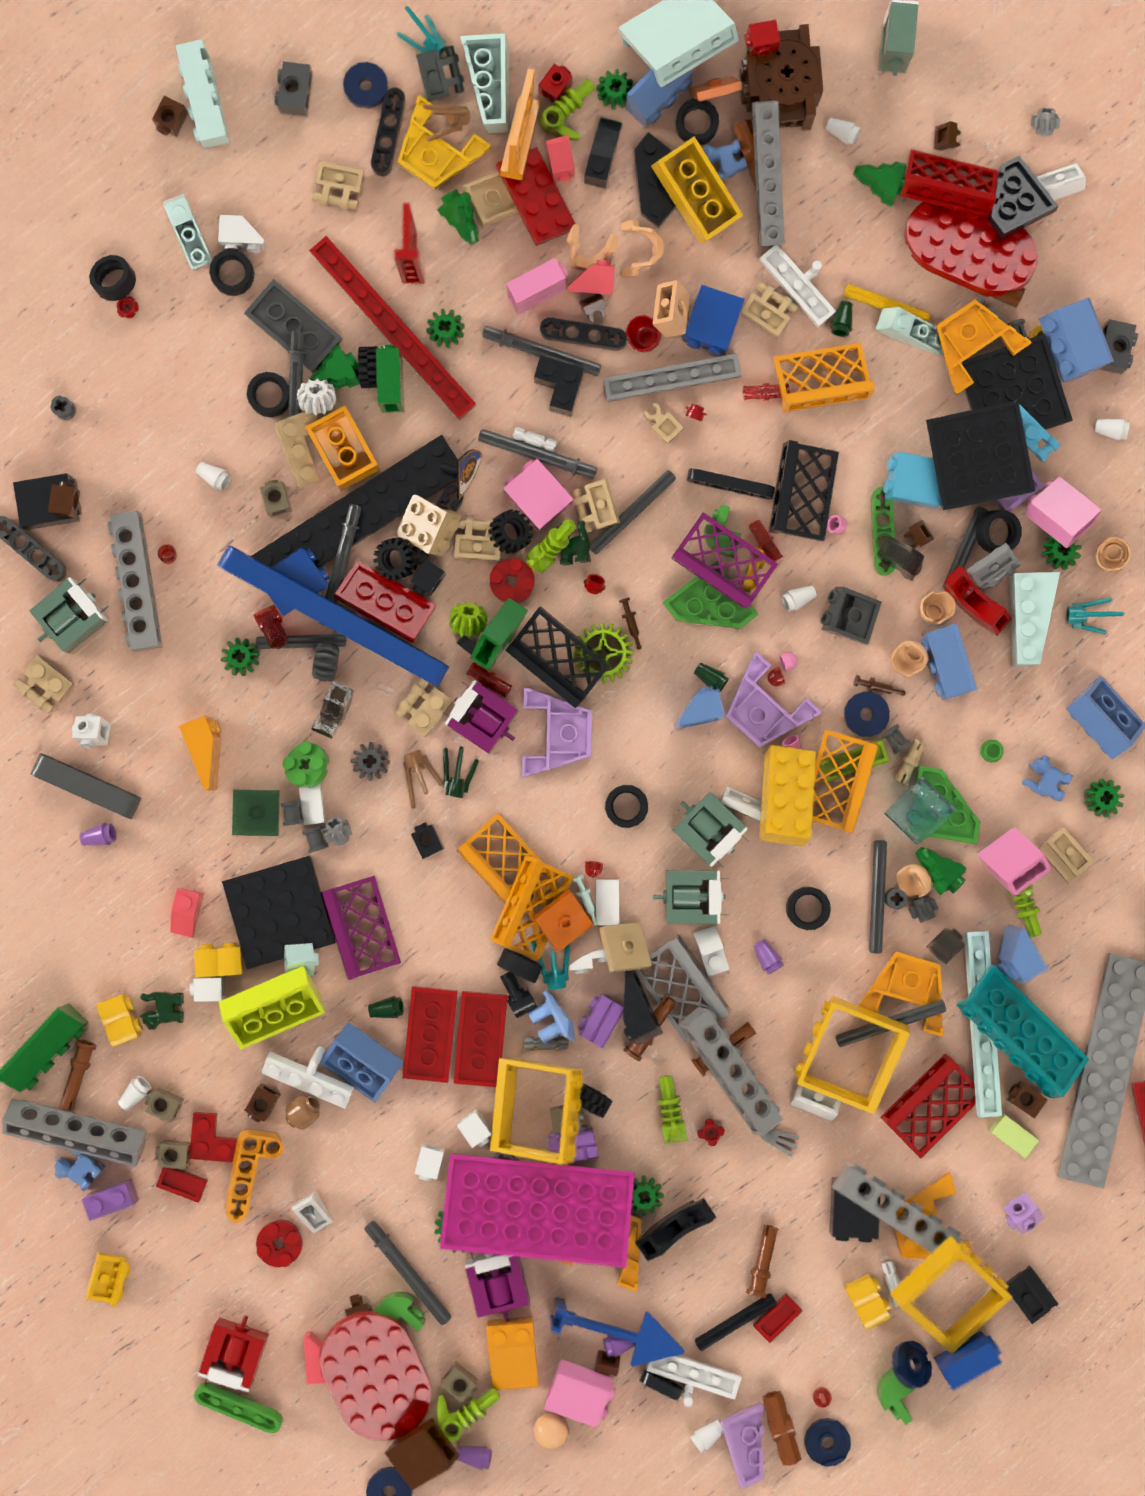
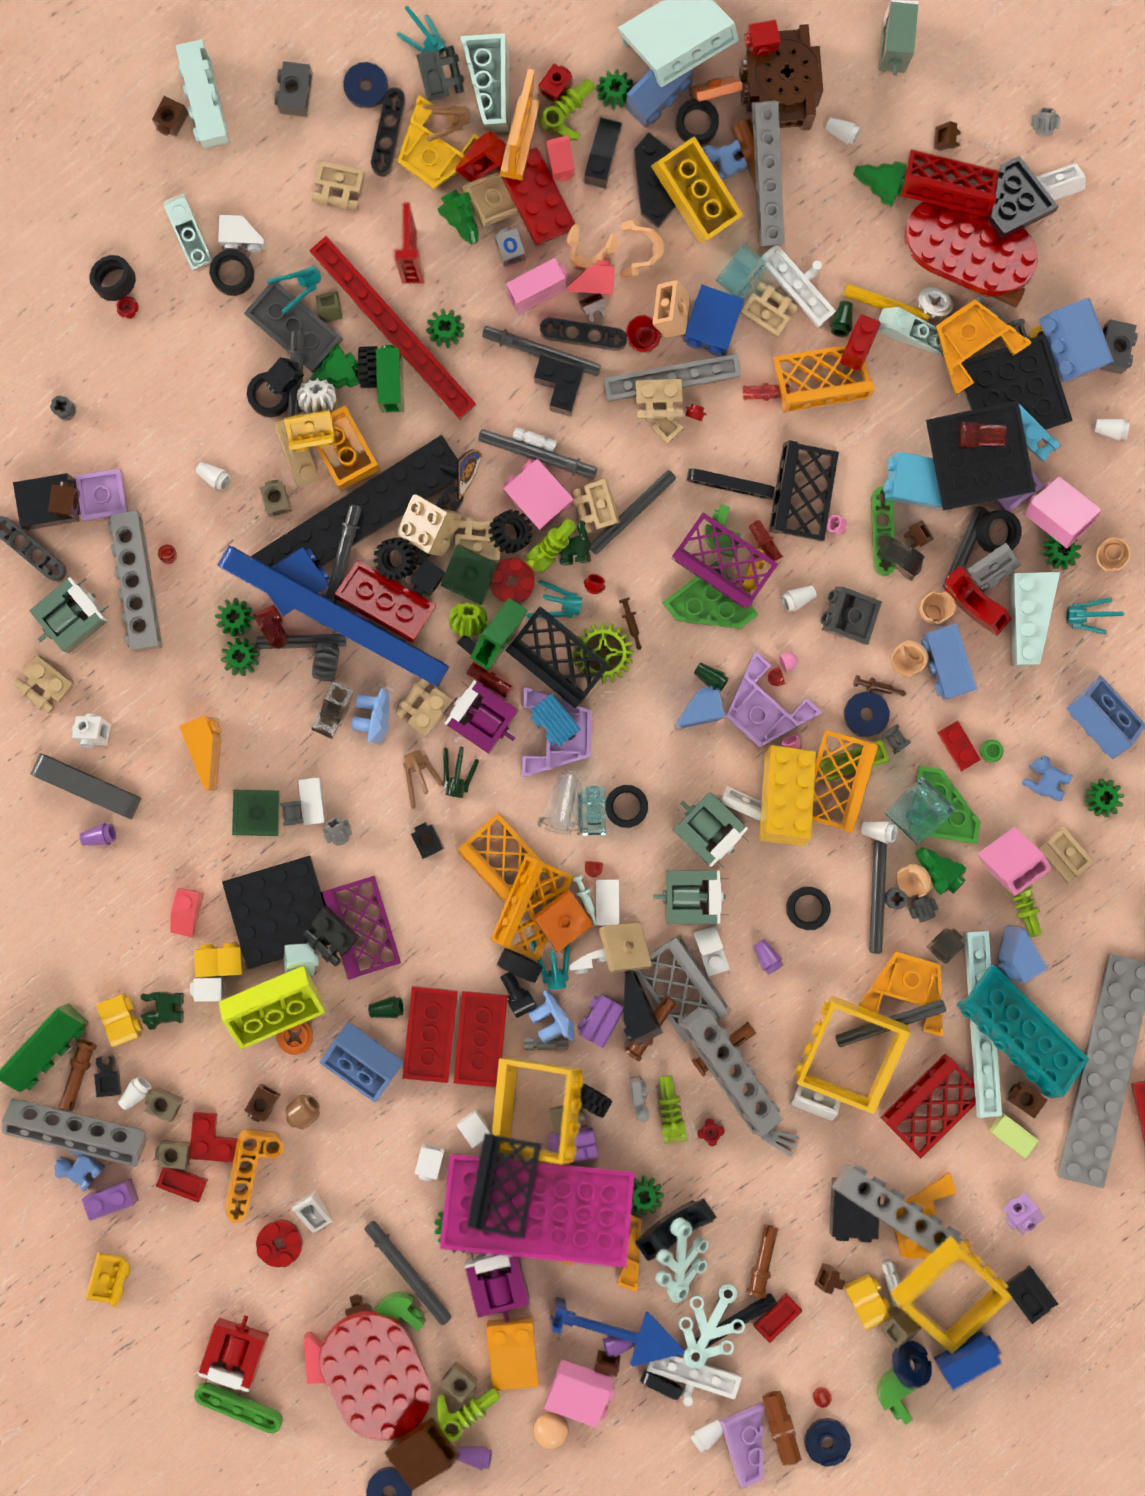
white plate [261,1046,354,1109] -> none
bright green plate [283,741,329,788] -> none
dark grey bush [302,825,329,853] -> none
dark grey gear [351,742,390,781] -> none
tan pin [894,739,927,786] -> none
none -> lavender plate [75,469,128,521]
none -> black plate [94,1055,121,1097]
none -> green gear [215,598,255,637]
none -> black brick [262,357,304,395]
none -> teal plant [266,266,321,314]
none -> orange gear [276,1022,313,1055]
none -> yellow bracket [284,410,336,452]
none -> pearl dark grey plate [303,906,360,967]
none -> olive slope [316,291,343,323]
none -> light blue connector [351,688,390,744]
none -> clear green plate [440,544,499,605]
none -> red slope [455,131,507,182]
none -> black fence [467,1133,542,1239]
none -> light grey brick [495,227,525,267]
none -> teal plant [526,580,583,618]
none -> dark azure brick [530,693,581,747]
none -> clear cone [537,770,583,835]
none -> clear light blue brick [582,786,606,836]
none -> light grey plate [630,1076,650,1122]
none -> tan plate [636,379,683,421]
none -> light aqua plant [655,1217,709,1303]
none -> light aqua plant [679,1284,745,1369]
none -> clear light blue brick [715,244,767,297]
none -> reddish brown tile [814,1263,845,1295]
none -> red brick [840,314,881,371]
none -> white cone [861,821,897,844]
none -> dark tan brick [881,1311,922,1349]
none -> white gear [917,287,953,319]
none -> red plate [937,721,981,771]
none -> clear red piece [959,423,1006,448]

